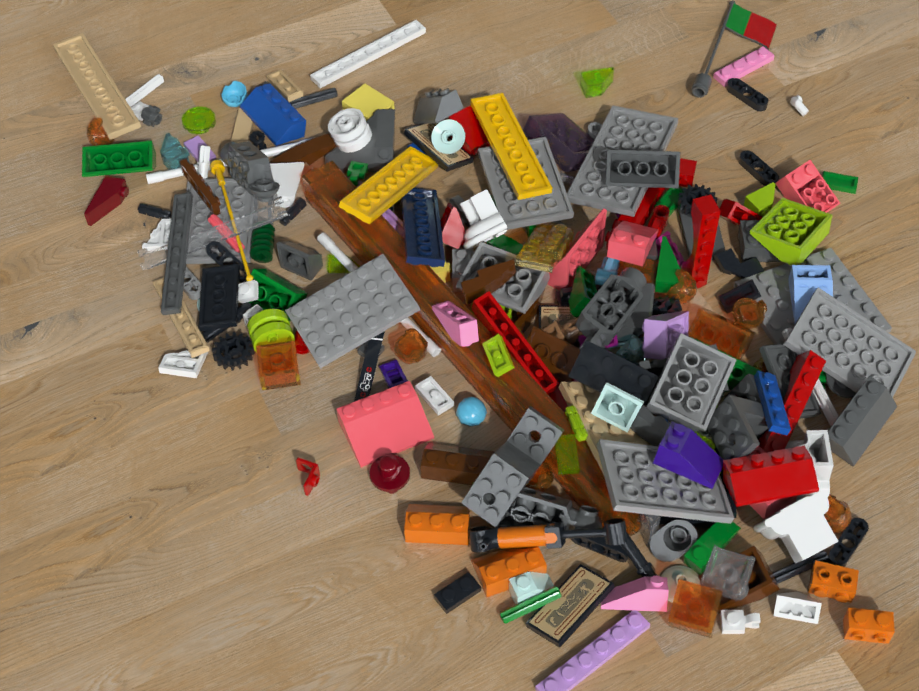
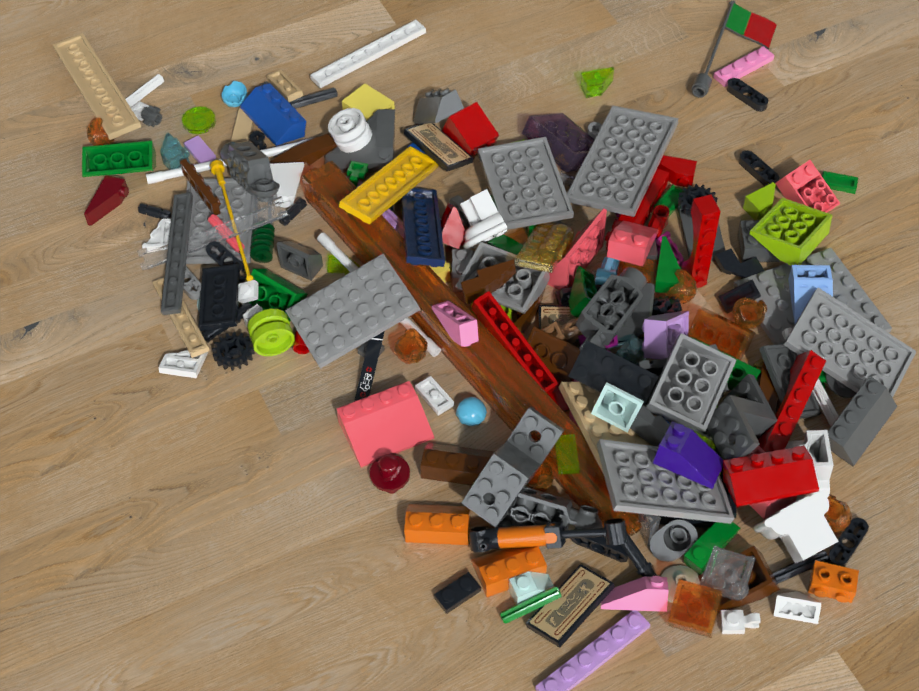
white axle [197,145,211,179] -> none
clear orange brick [256,341,301,391] -> none
red bracket [296,457,320,496] -> none
dark purple slope [379,360,408,389] -> none
light aqua dish [431,120,465,154] -> none
yellow plate [470,93,552,200] -> none
lime plate [482,334,515,377] -> none
lime axle [565,405,588,442] -> none
dark grey slope [606,150,681,188] -> none
red slope [719,198,762,226] -> none
blue plate [754,371,791,435] -> none
white arm [790,95,809,116] -> none
orange brick [843,607,895,644] -> none

